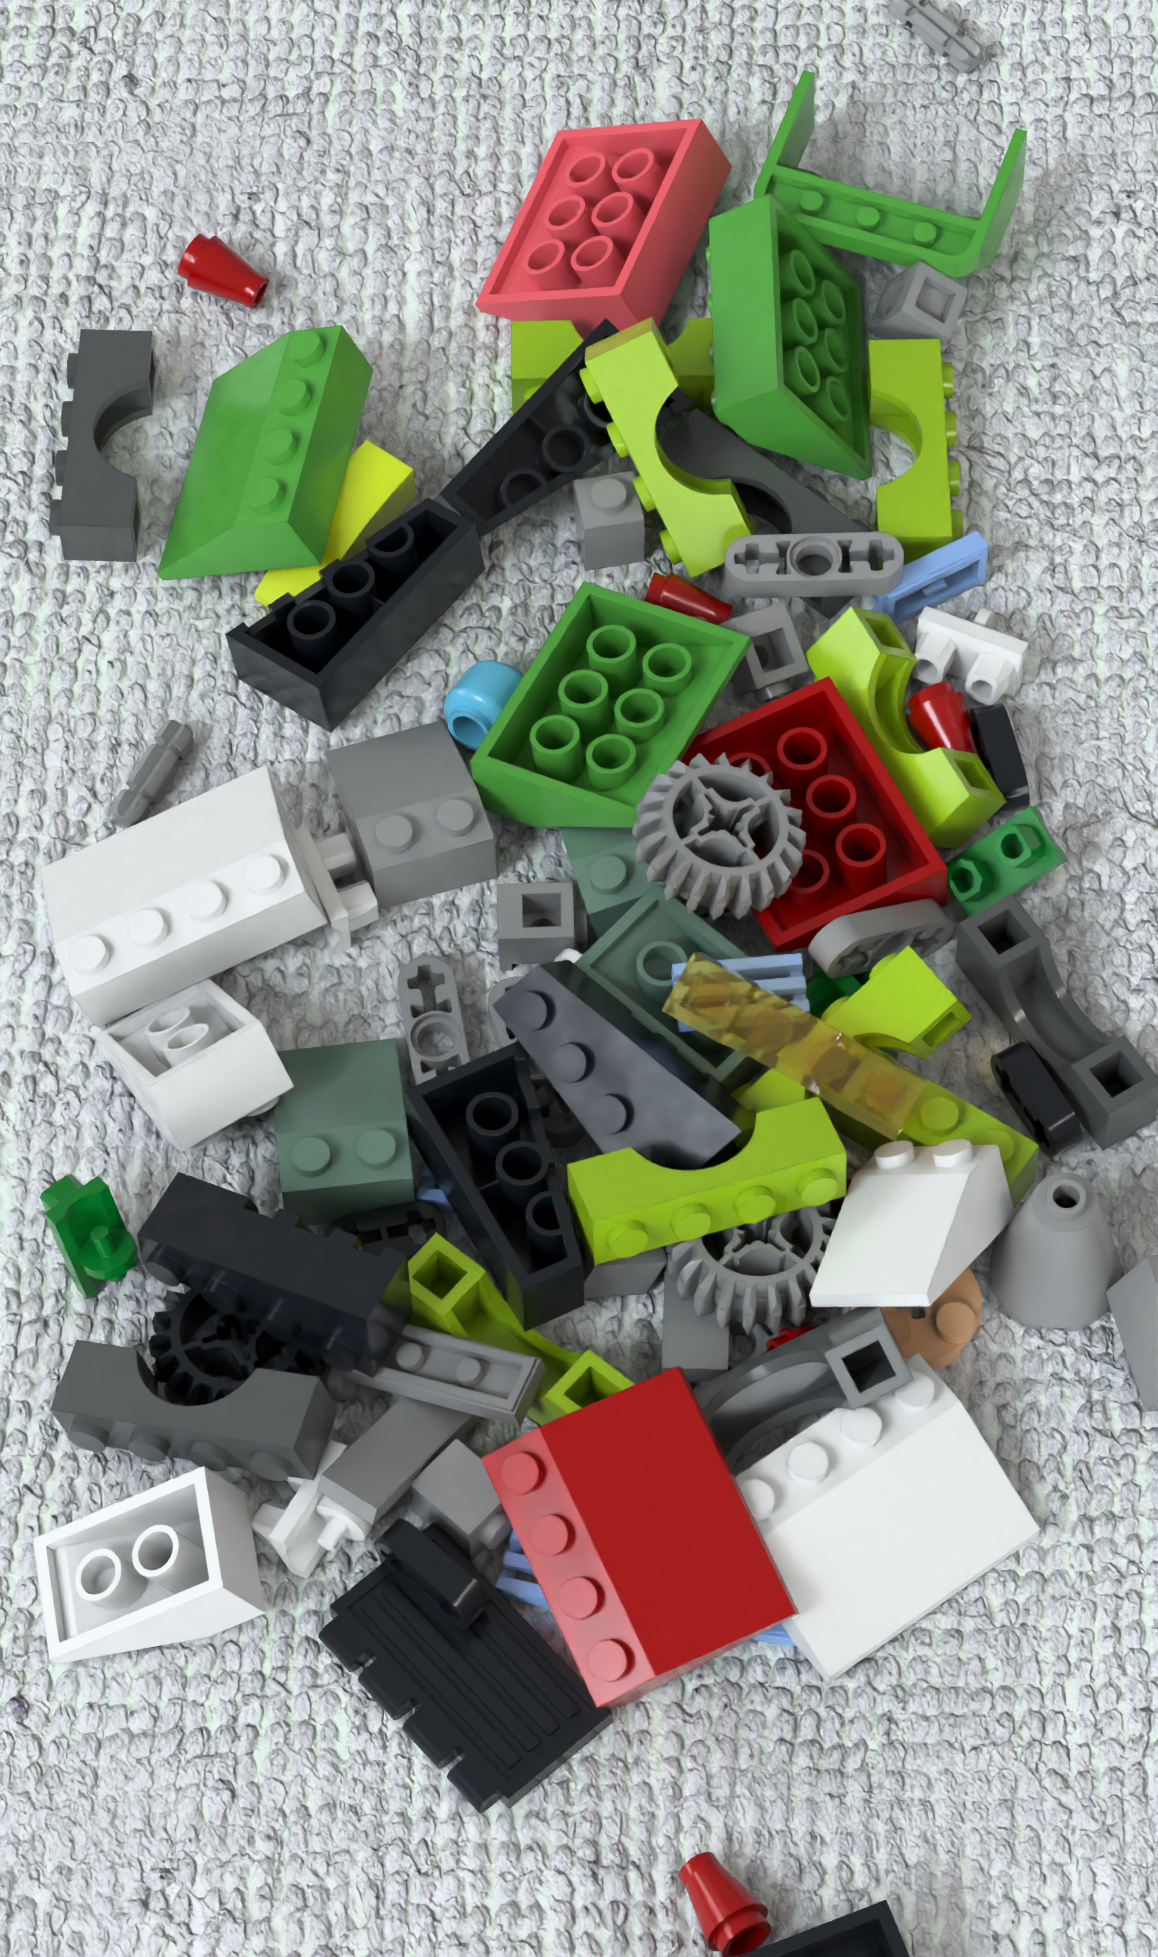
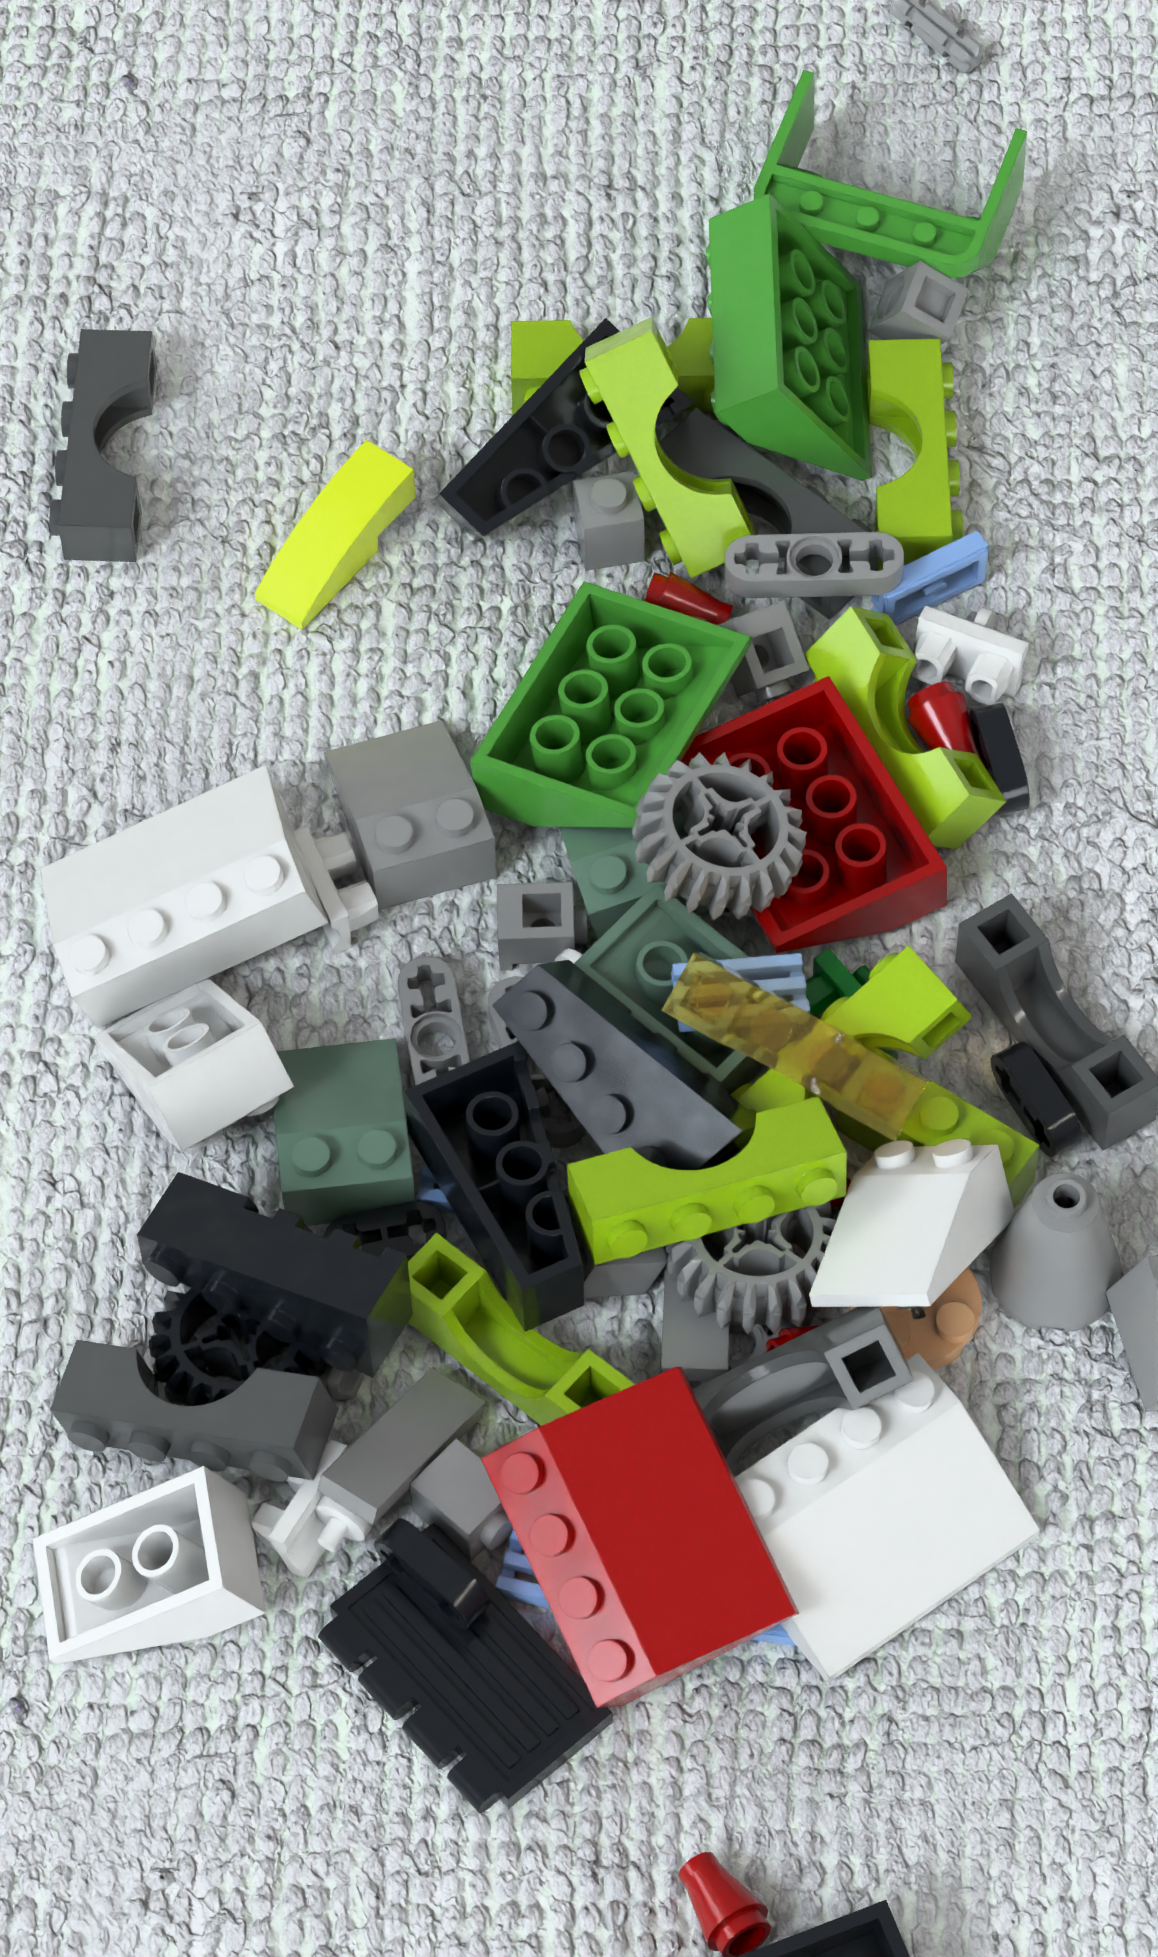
green hips [40,1174,140,1299] -> none
light grey axle [111,720,194,828] -> none
bright green slope [157,325,374,580] -> none
red cone [178,234,269,309] -> none
black wedge [225,498,485,733] -> none
light grey tile [339,1324,547,1427] -> none
medium azure head [443,660,524,751] -> none
coral slope [475,118,732,340] -> none
light grey beam [808,898,955,979] -> none
green hips [945,806,1068,917] -> none

